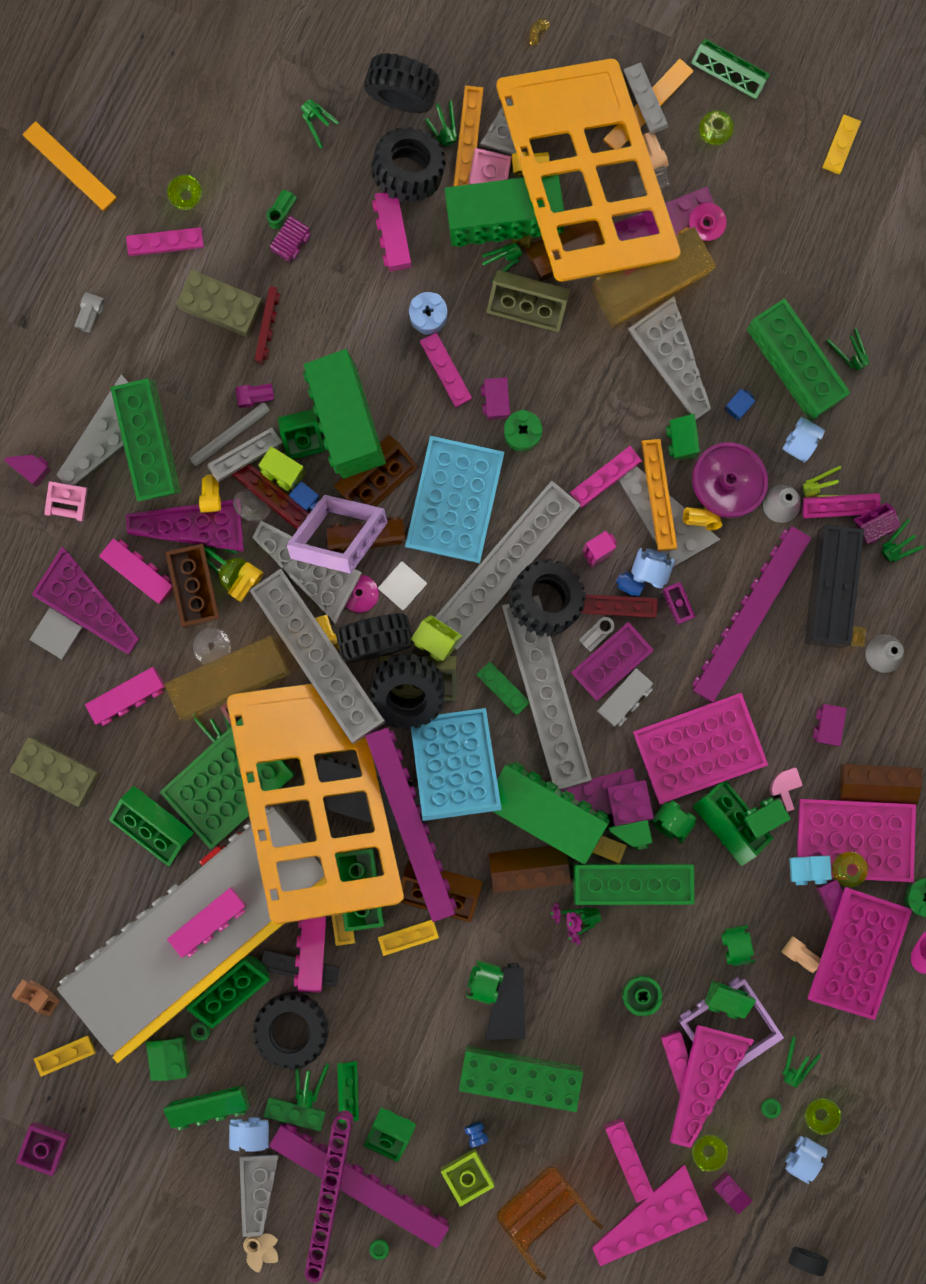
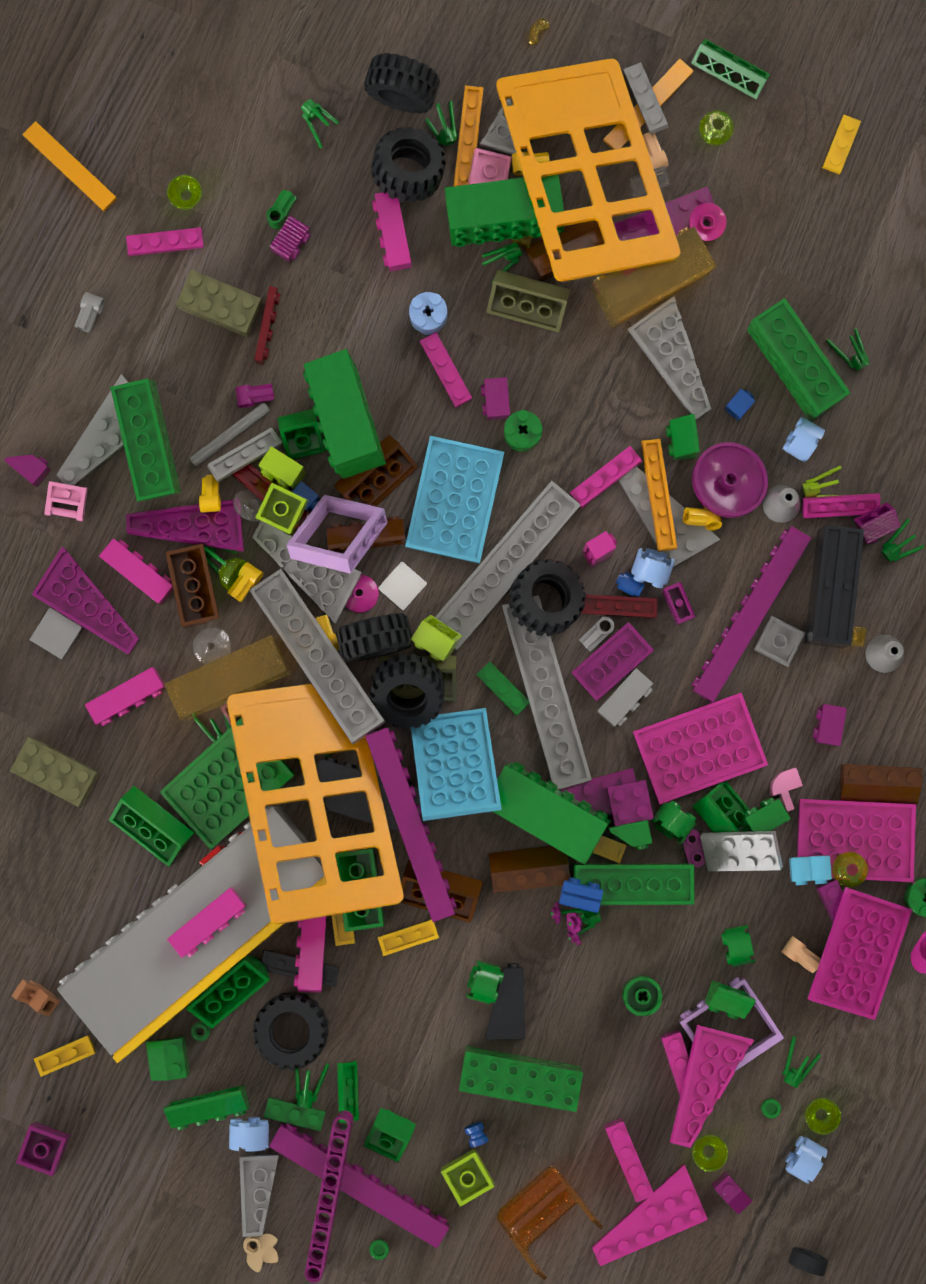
none -> lime brick [255,483,309,535]
none -> blue brick [559,877,603,913]
none -> magenta plate [682,829,706,867]
none -> light grey plate [700,831,783,871]
none -> light grey tile [753,616,805,667]

